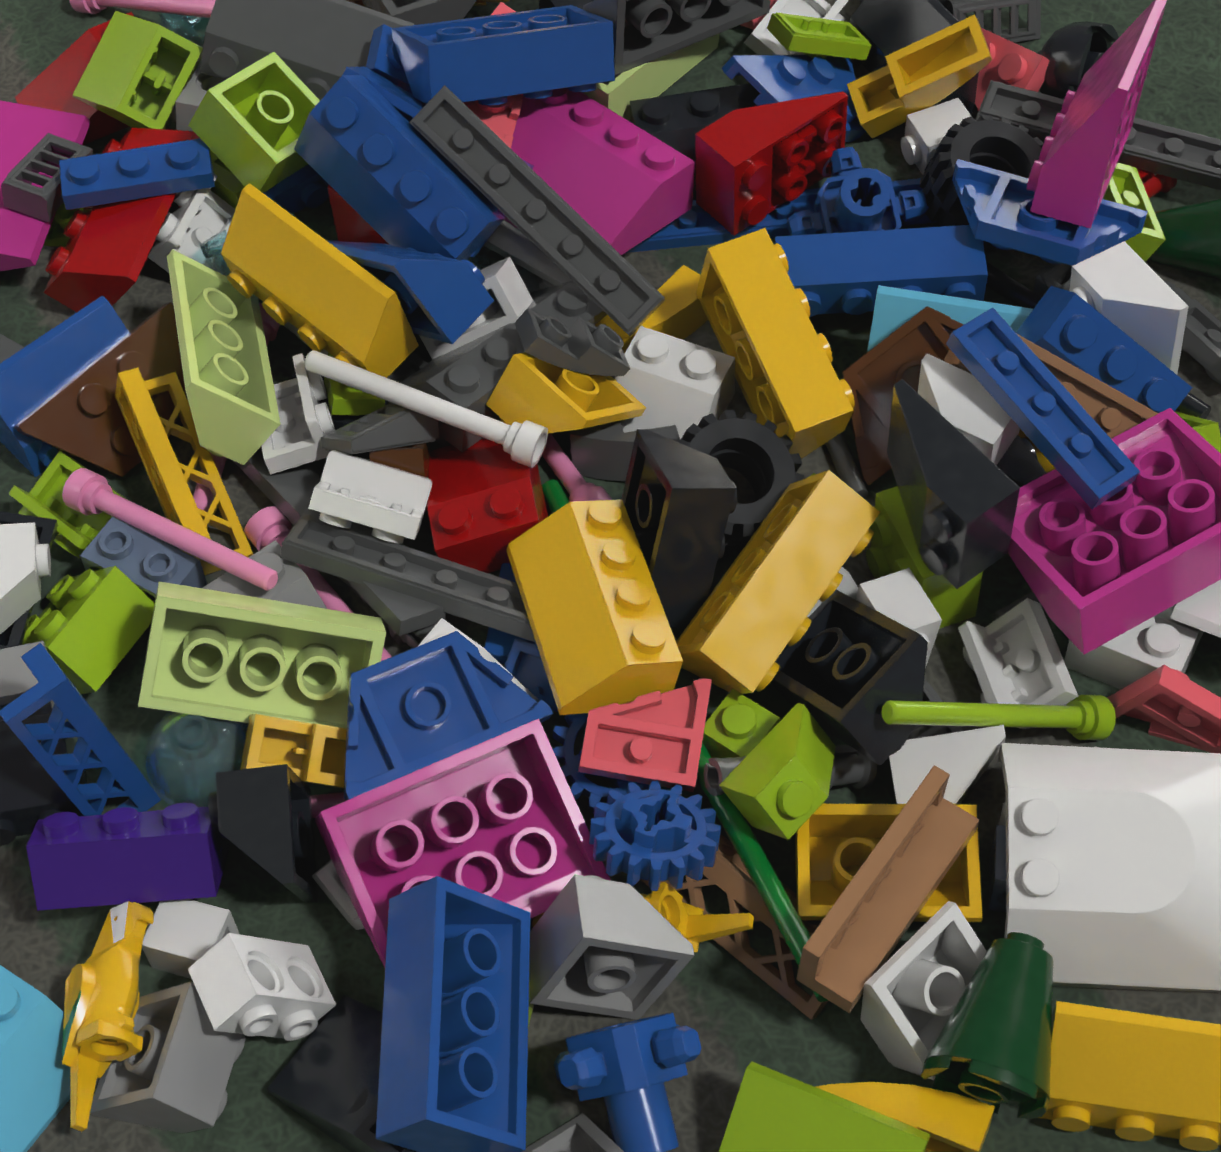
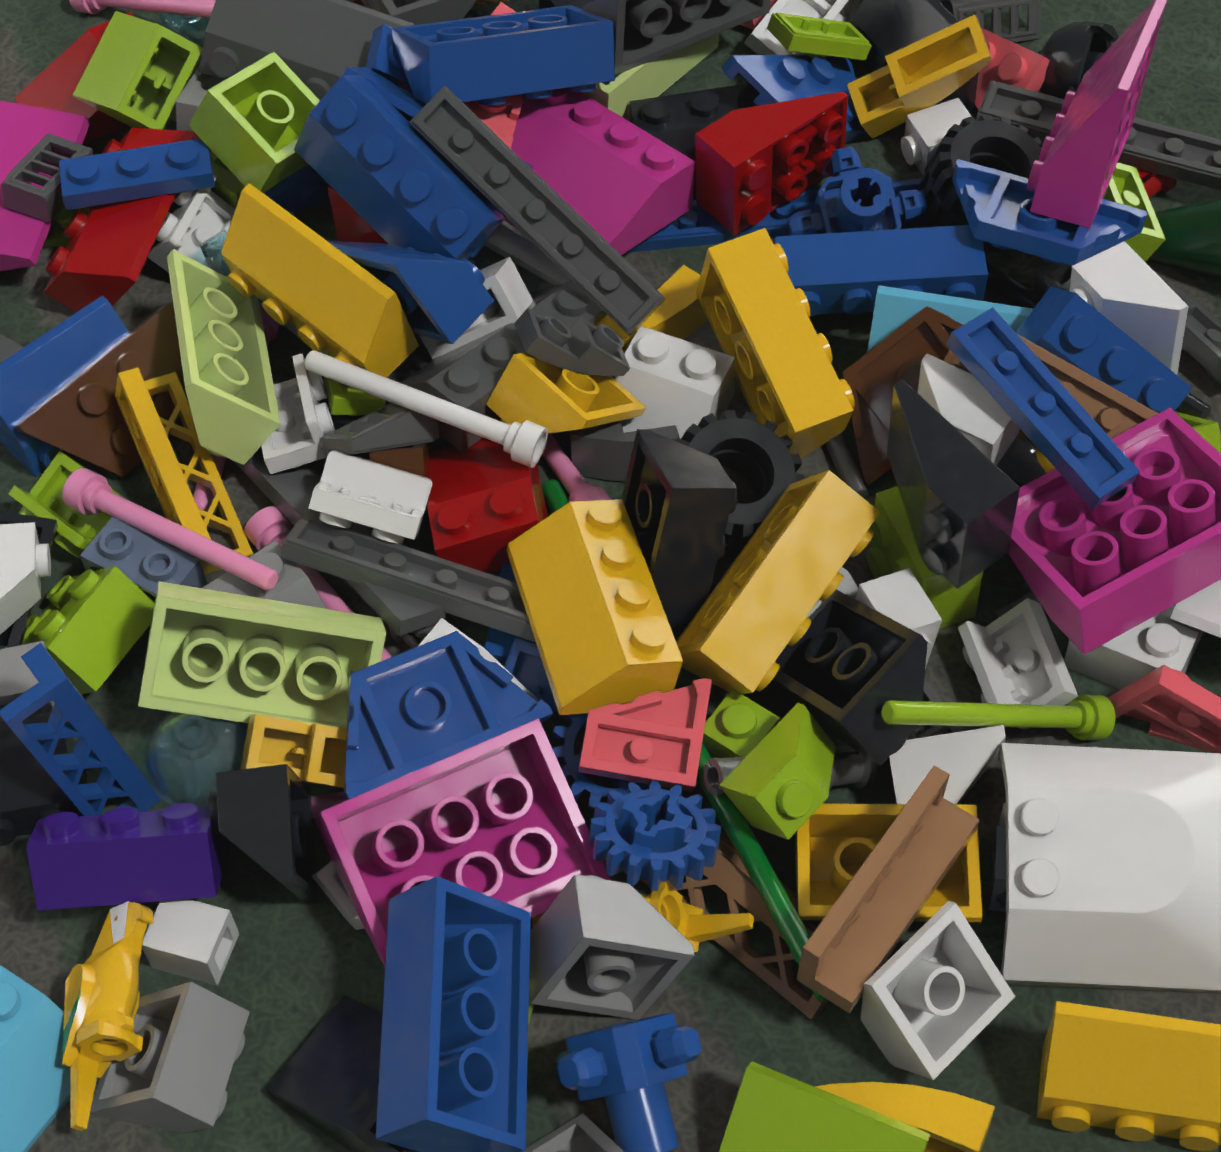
white brick [188,933,336,1041] -> none
dark green cone [921,932,1053,1119] -> none

